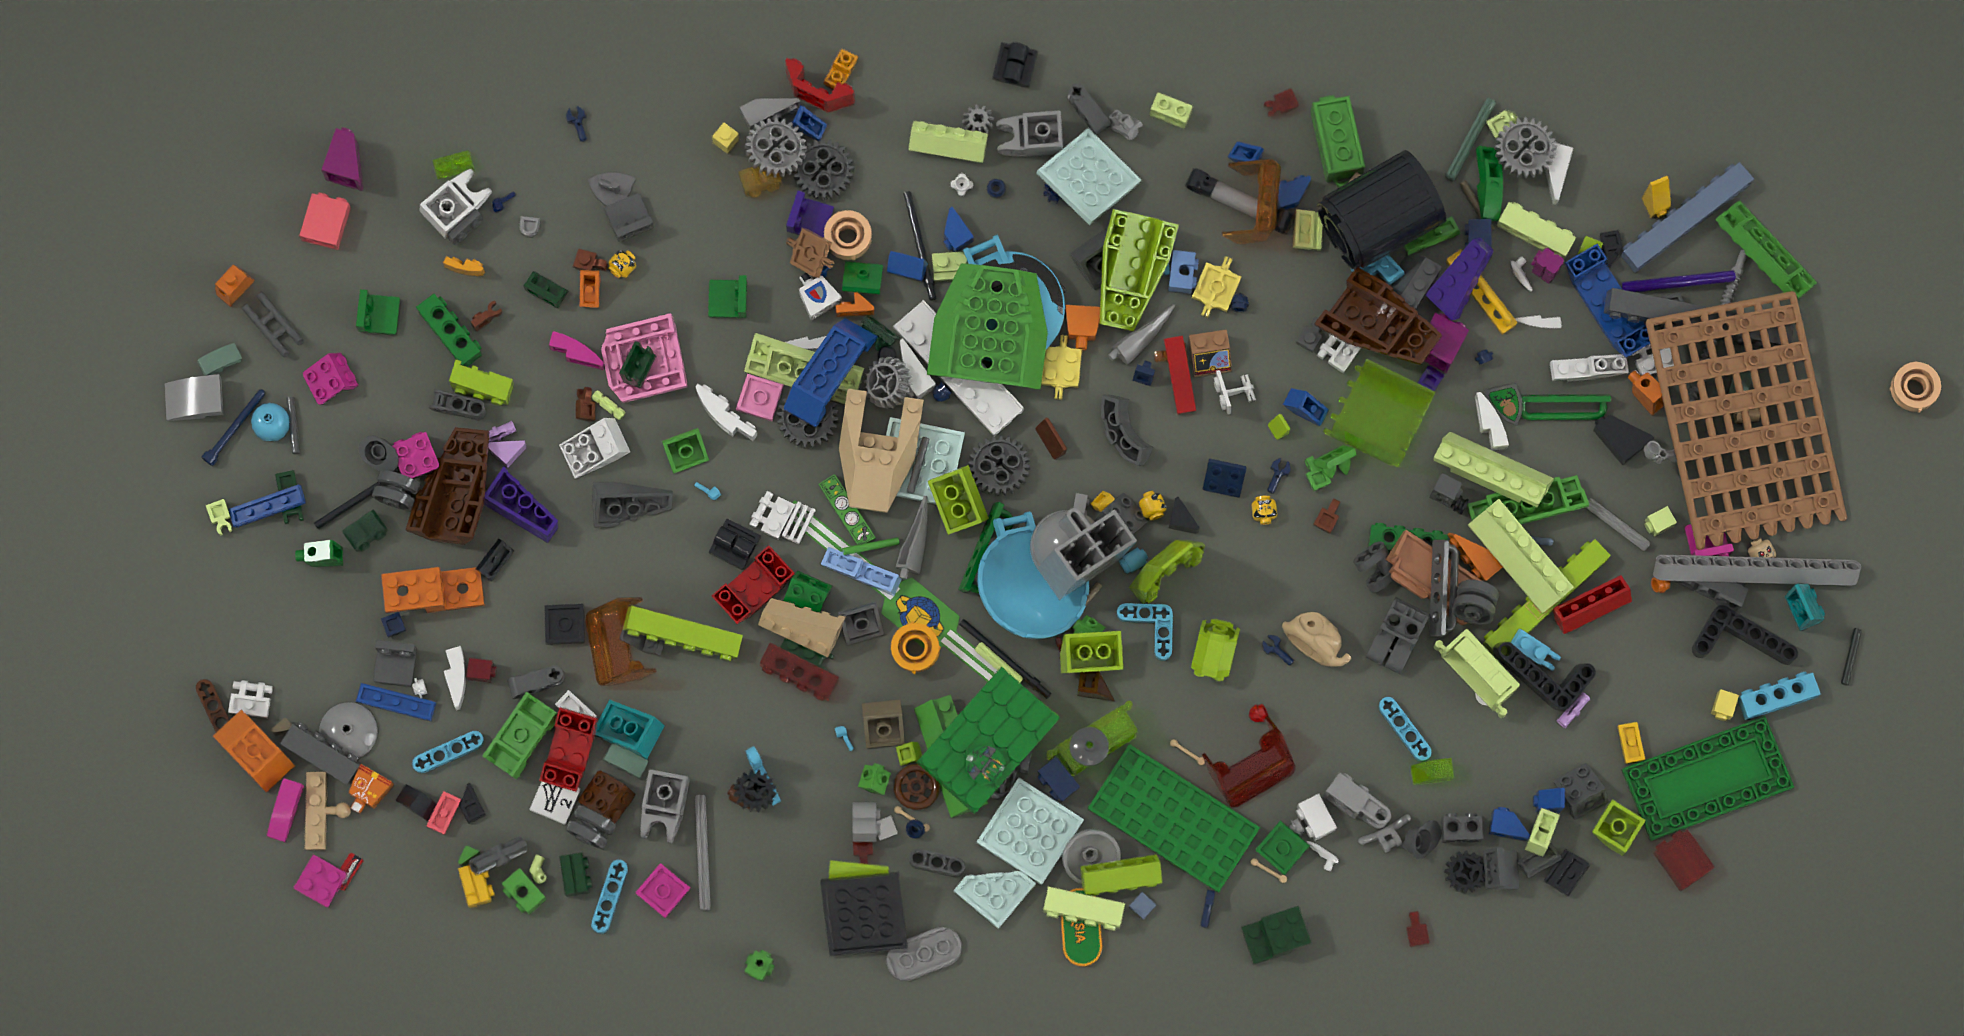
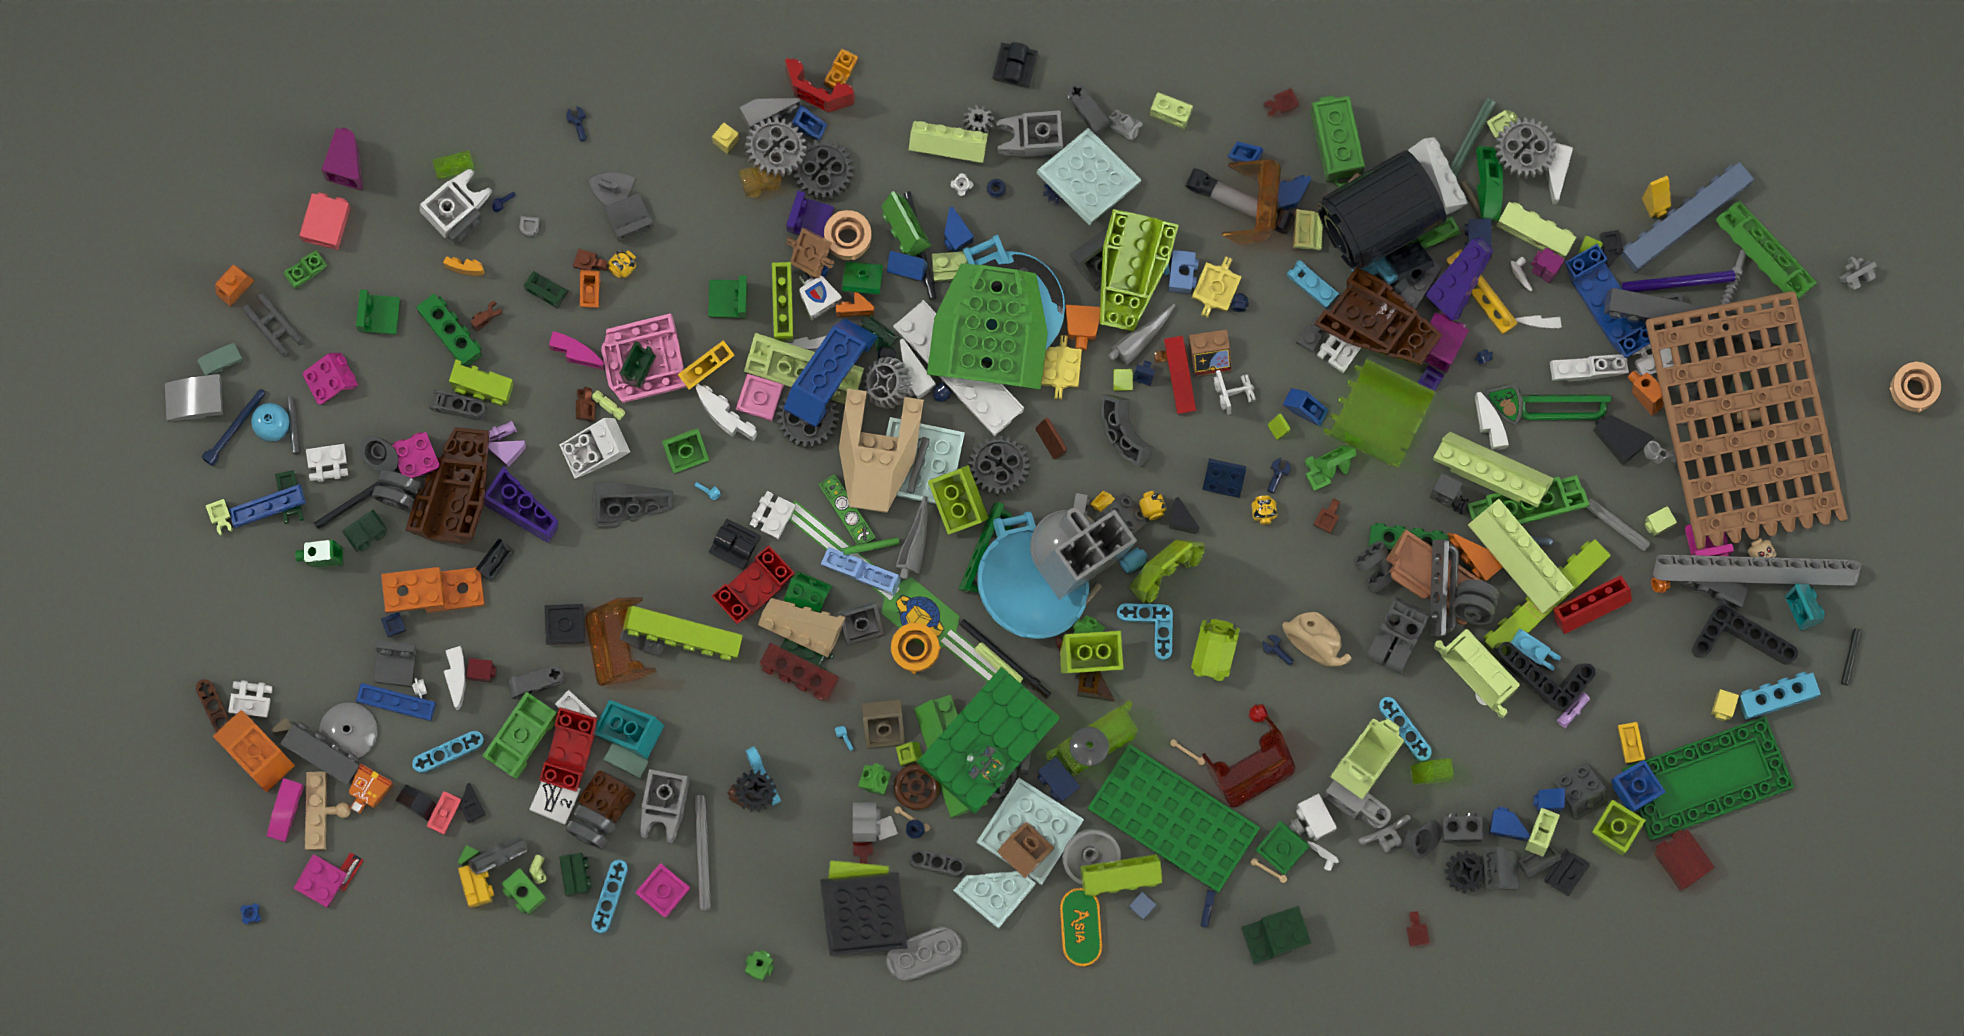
white tile [782,502,816,544] -> none
yellowish green brick [1043,887,1125,931] -> none
none -> blue plate [240,903,261,924]
none -> bright green slope [283,250,327,289]
none -> white plate [306,444,348,482]
none -> yellow slope [677,340,735,389]
none -> lime brick [772,262,794,342]
none -> bright green slope [881,191,932,257]
none -> medium nougat slope [997,822,1055,878]
none -> lime slope [1113,369,1133,391]
none -> medium azure plate [1286,260,1339,309]
none -> yellowish green container [1330,718,1405,799]
none -> black plate [1384,241,1434,283]
none -> white wedge [1408,137,1467,215]
none -> blue slope [1611,760,1665,812]
none -> light grey hips [1839,256,1877,290]

